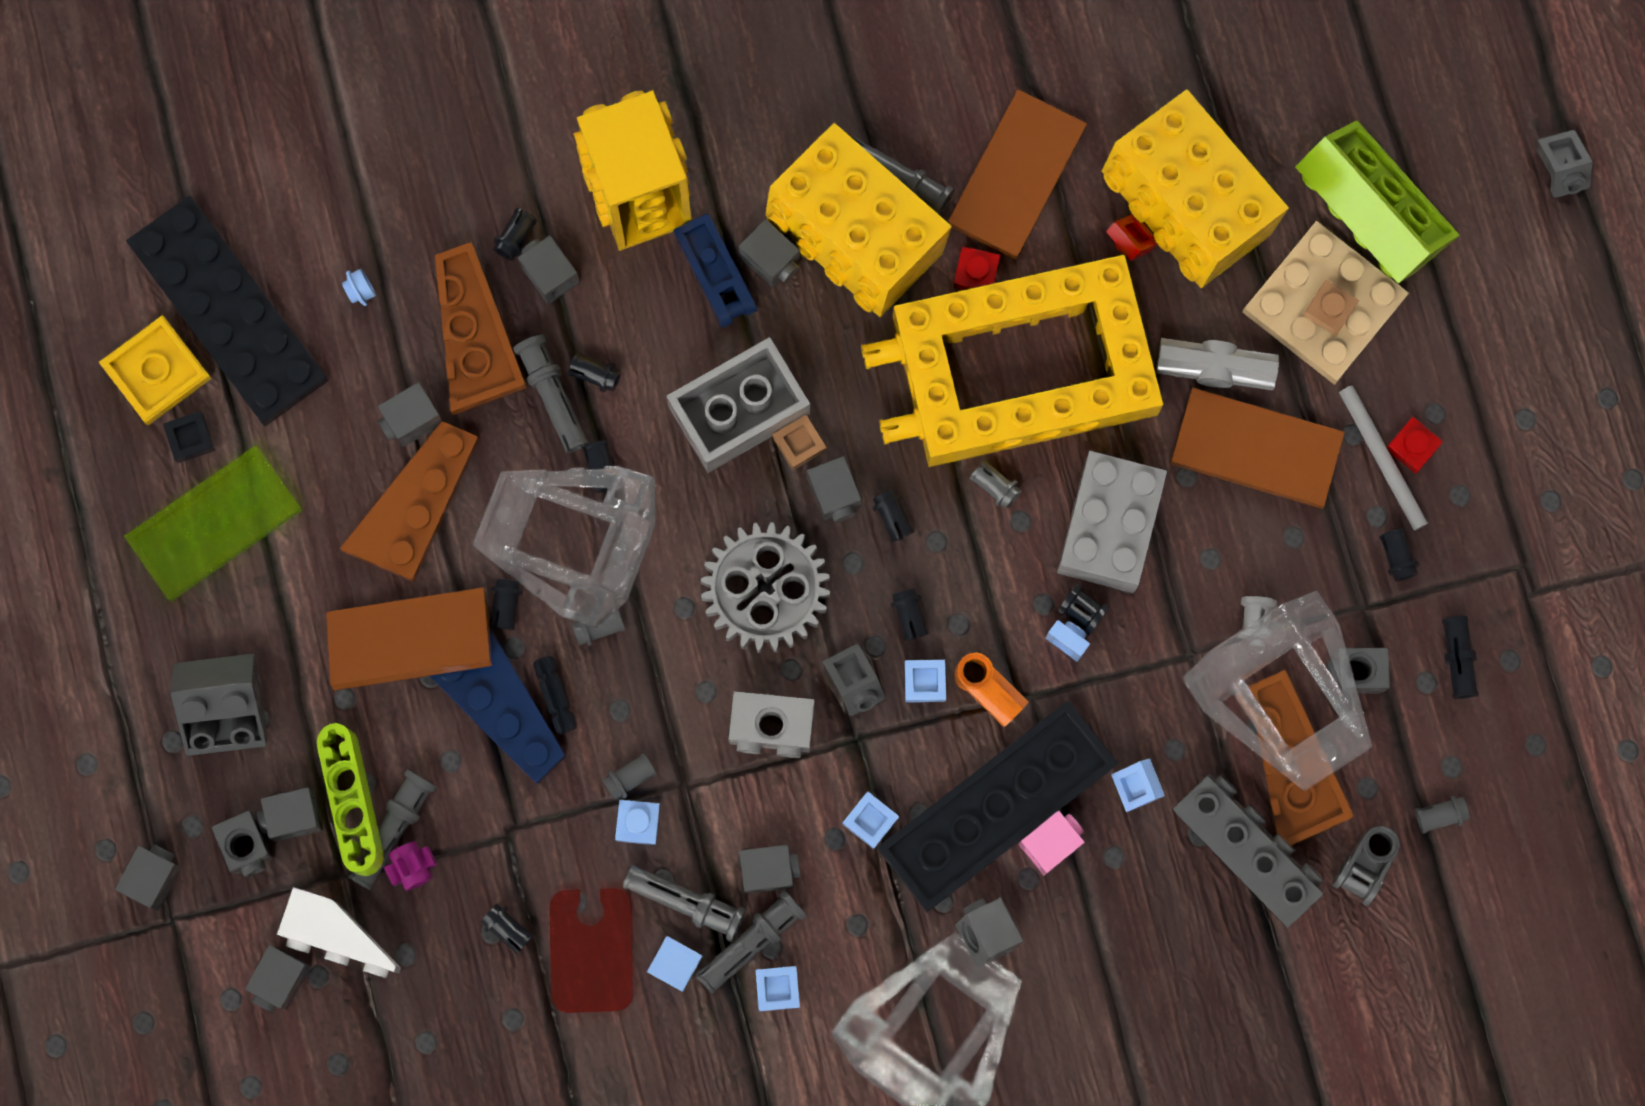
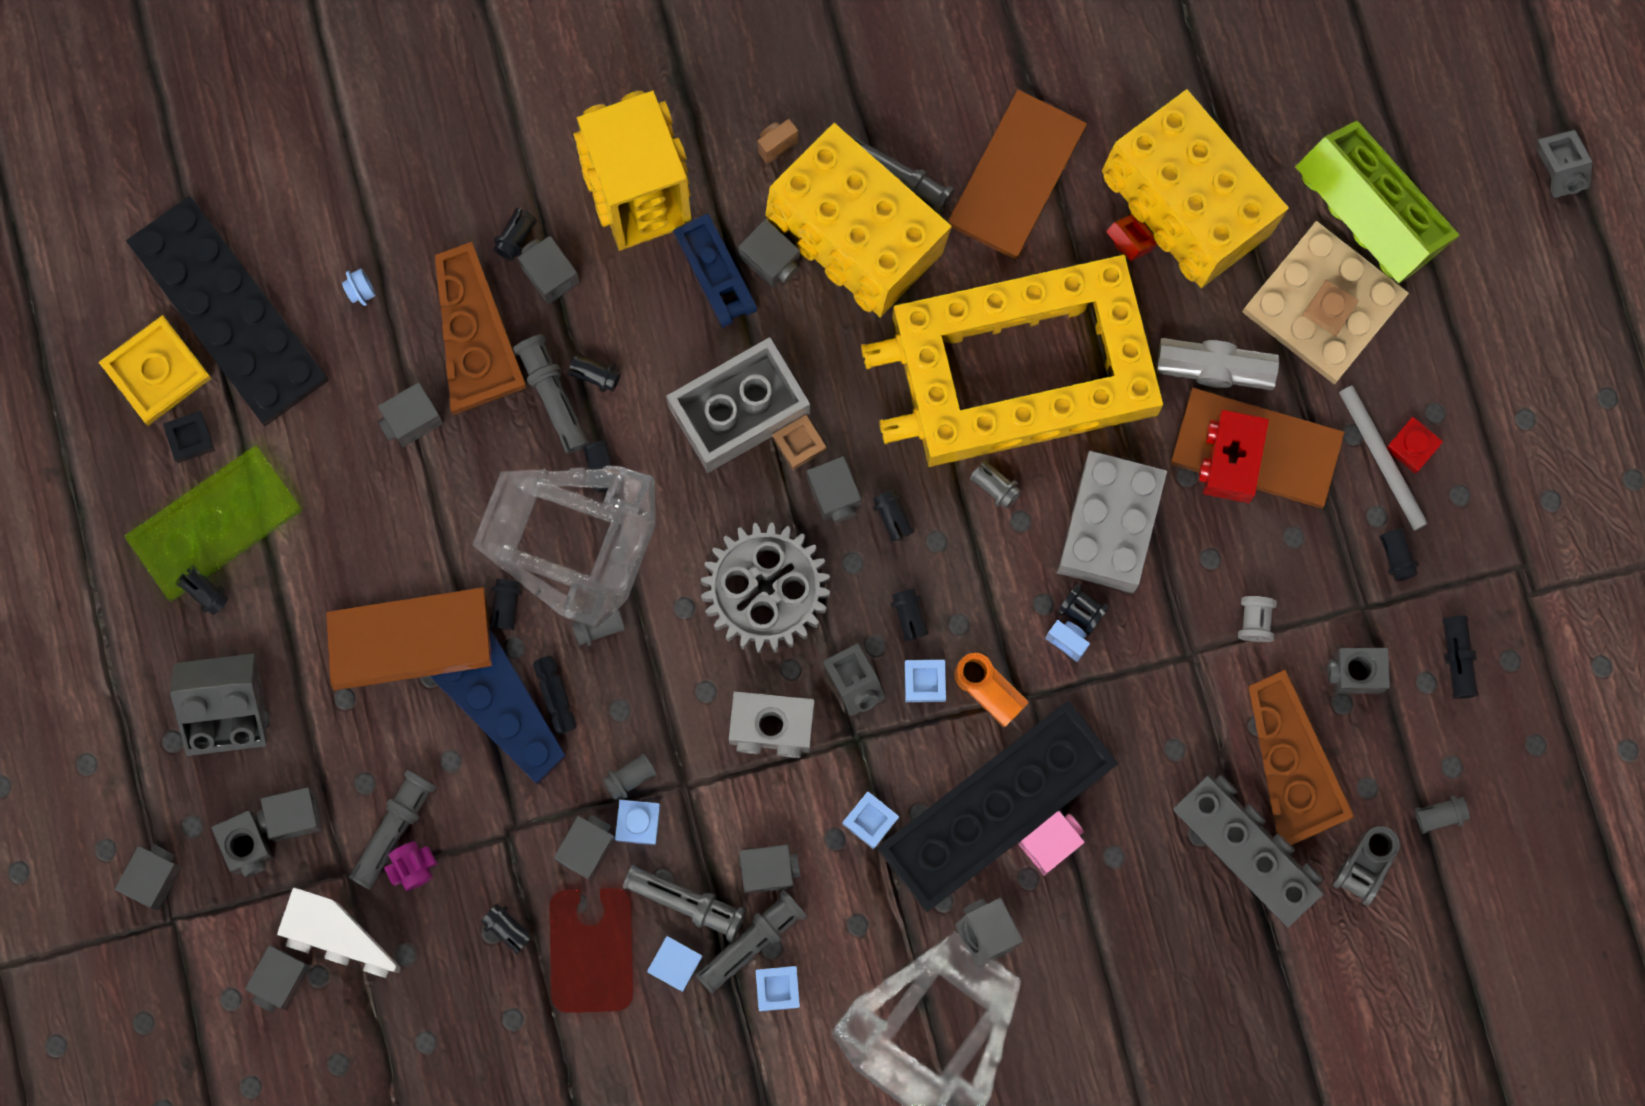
lime beam [317,723,384,876] -> none
dark orange wing [340,421,479,582] -> none
red plate [953,246,1000,290] -> none
light blue plate [1111,758,1165,812] -> none
clear windscreen [1182,591,1373,791] -> none
none -> black pin [176,565,229,615]
none -> dark grey brick [553,814,615,882]
none -> medium nougat plate [757,119,798,164]
none -> red brick [1198,409,1269,504]

